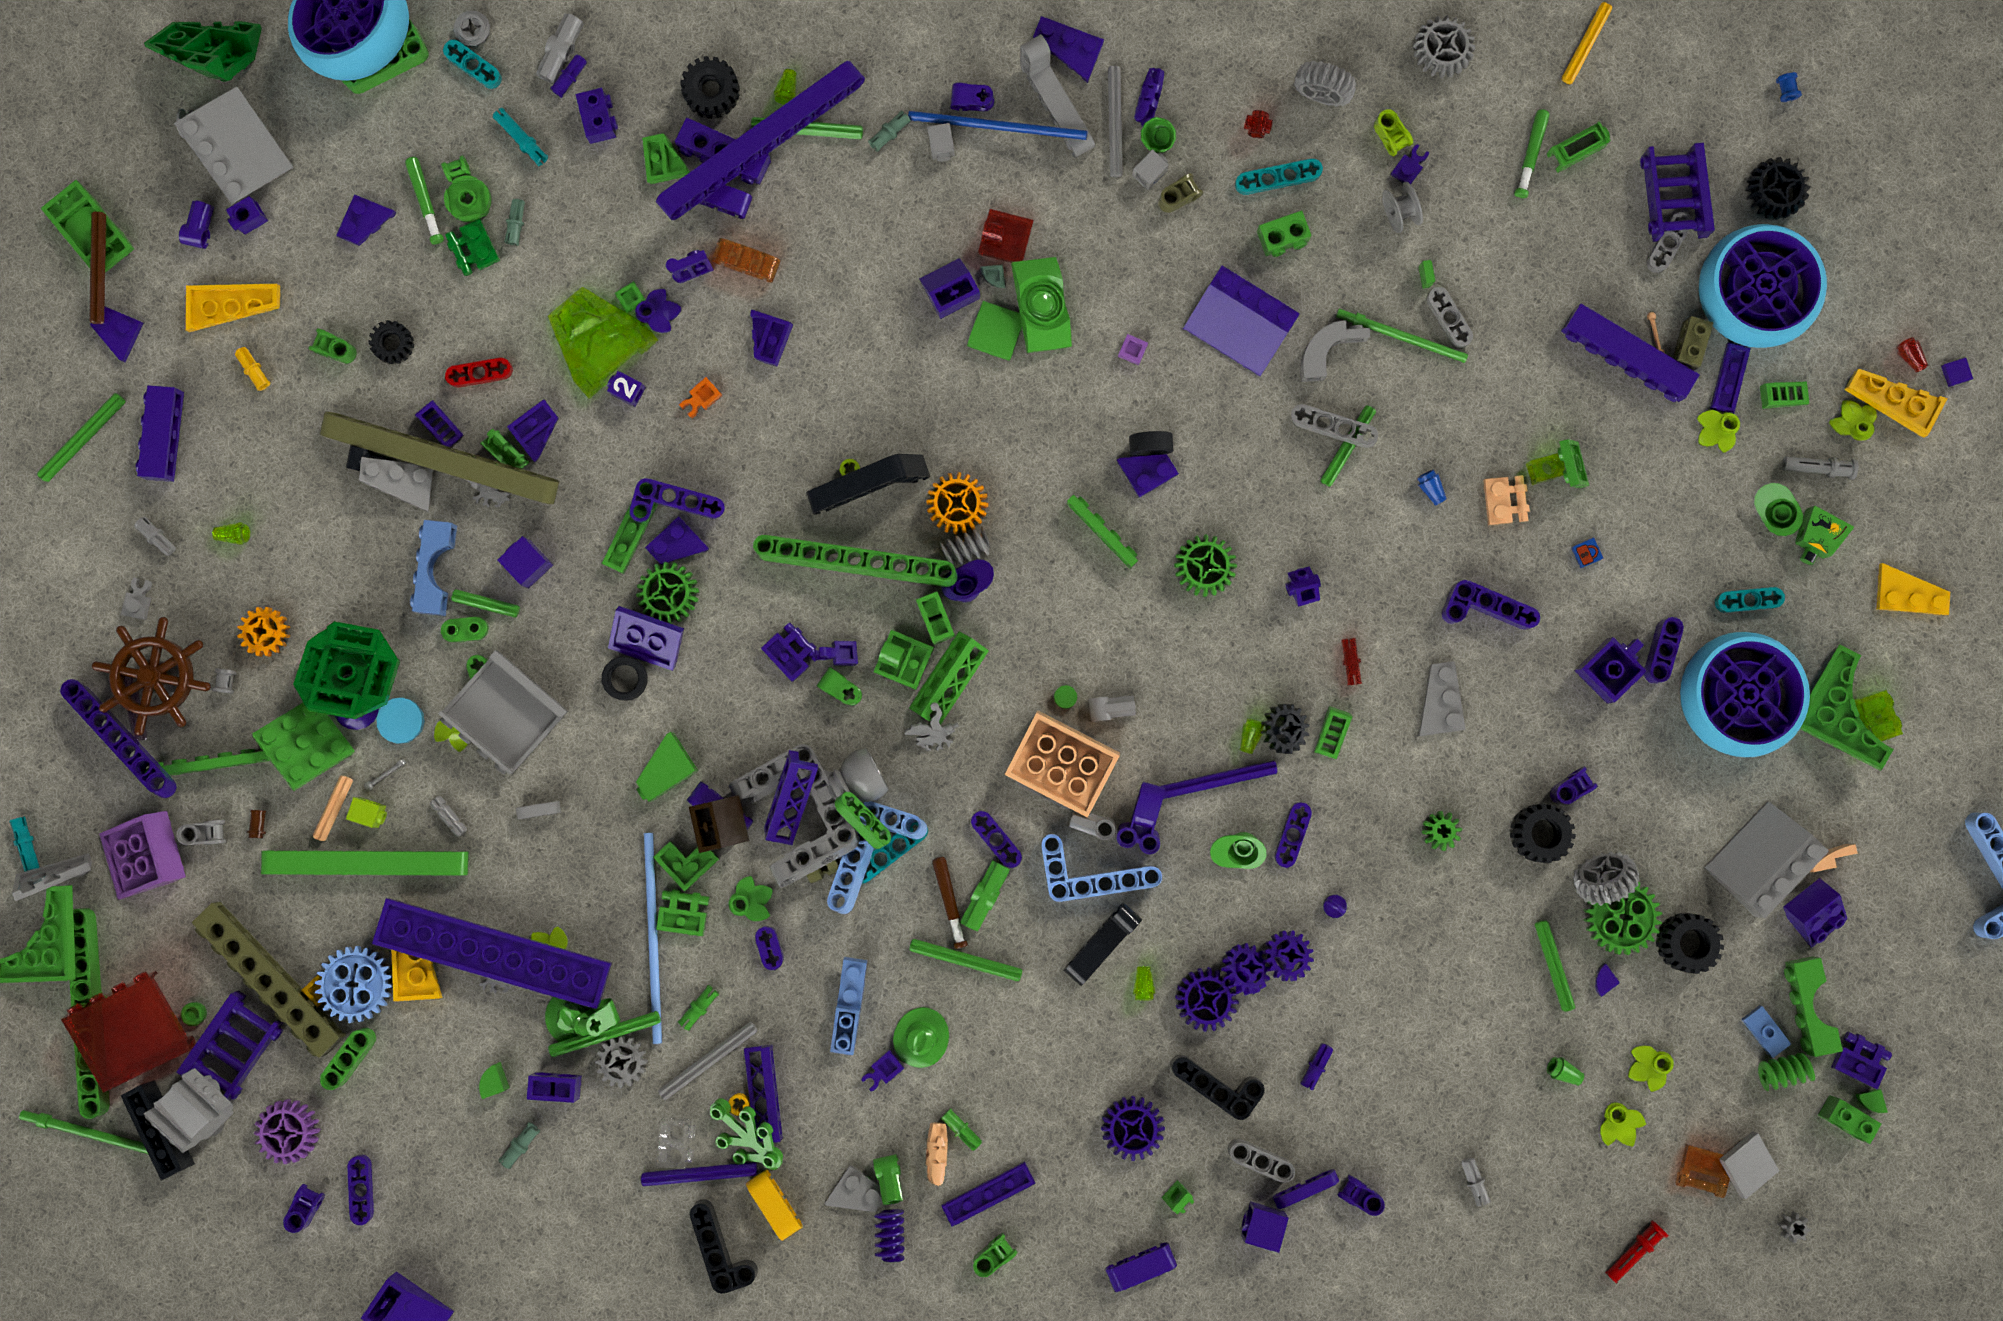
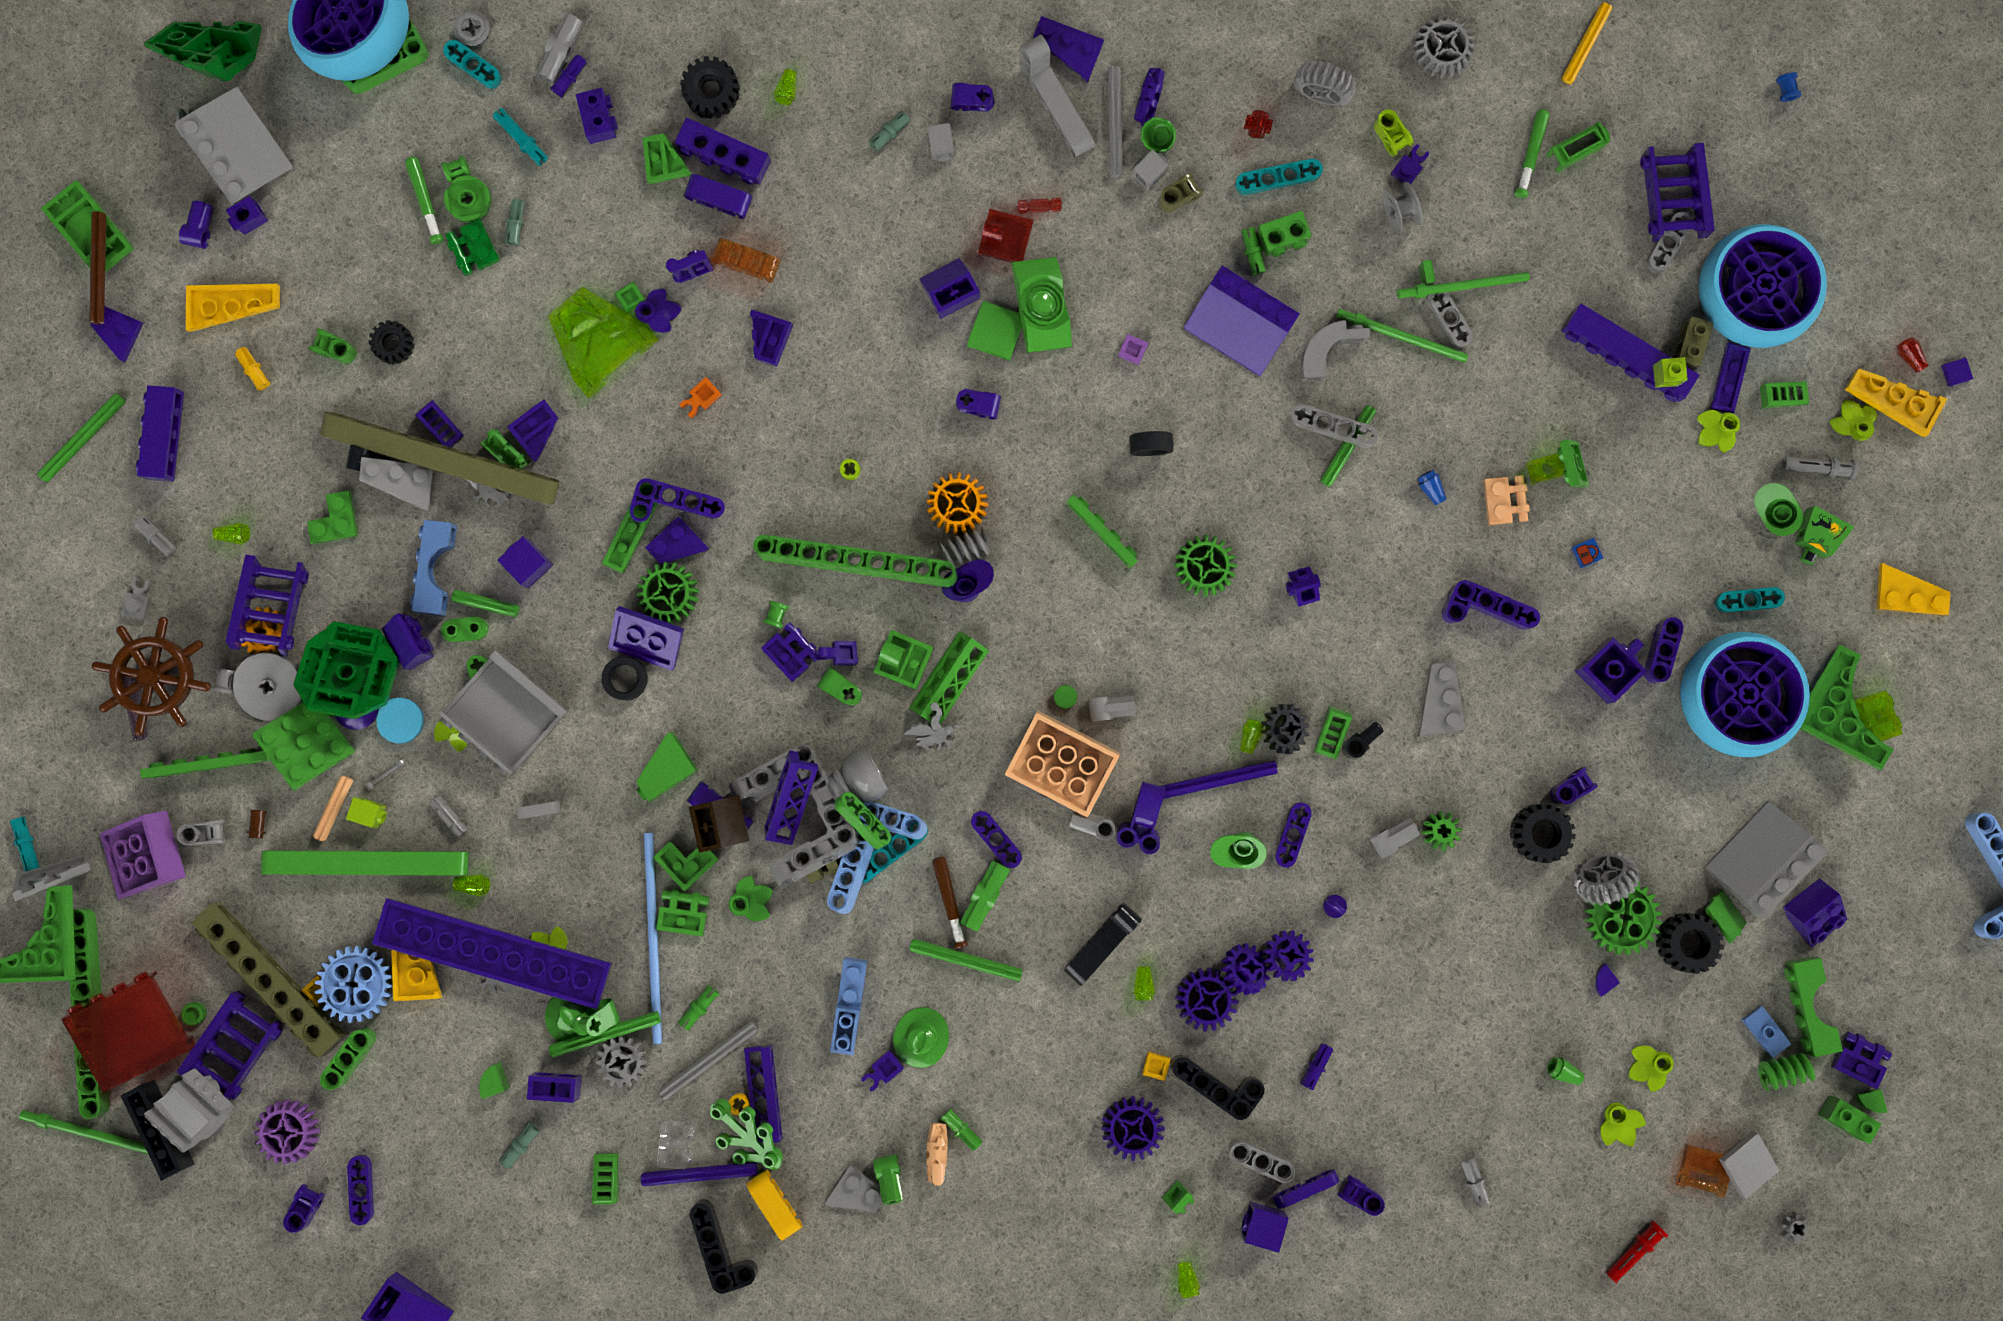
dark purple beam [60,679,177,798] -> none
dark purple wing [336,194,396,246] -> none
red beam [445,357,513,388] -> none
dark purple brick [607,371,646,407] -> none
dark purple beam [656,61,865,220] -> none
bright green axle [751,117,863,139] -> none
dark purple beam [755,926,784,970] -> none
black beam [806,454,930,515] -> none
dark purple piece [875,1209,905,1262] -> none
blue piece [908,111,1088,140] -> none
bright green brick [916,591,955,645] -> none
dark purple tile [941,1161,1036,1227] -> none
bright green piece [973,1233,1018,1277] -> none
sand green tile [980,264,1005,288] -> none
light blue beam [1041,834,1162,902] -> none
dark purple beam [1105,1242,1177,1292] -> none
dark purple wing [1116,454,1179,498] -> none
clear red pin [1341,638,1363,686] -> none
bright green axle [1535,920,1575,1012] -> none
light nougat hinge [1647,312,1665,353] -> none
black gear [1745,157,1811,220] -> none
light nougat slope [1810,844,1858,872] -> none
none -> dark purple fence [225,554,309,657]
none -> light grey piece [233,652,302,721]
none -> bright green plate [307,491,358,545]
none -> dark purple slope [382,613,434,670]
none -> clear neon green cone [453,874,490,897]
none -> bright green slope [592,1153,619,1205]
none -> bright green bush [763,601,789,629]
none -> dark purple piece [956,389,1001,420]
none -> clear red axle [1017,198,1062,214]
none -> yellow tile [1142,1051,1171,1081]
none -> clear neon green cone [1177,1261,1201,1298]
none -> bright green pin [1241,227,1266,276]
none -> black axle [1342,722,1384,758]
none -> light grey piece [1369,818,1420,859]
none -> bright green bar [1397,272,1530,299]
none -> lime brick [1653,357,1687,388]
none -> bright green piece [1704,890,1747,943]

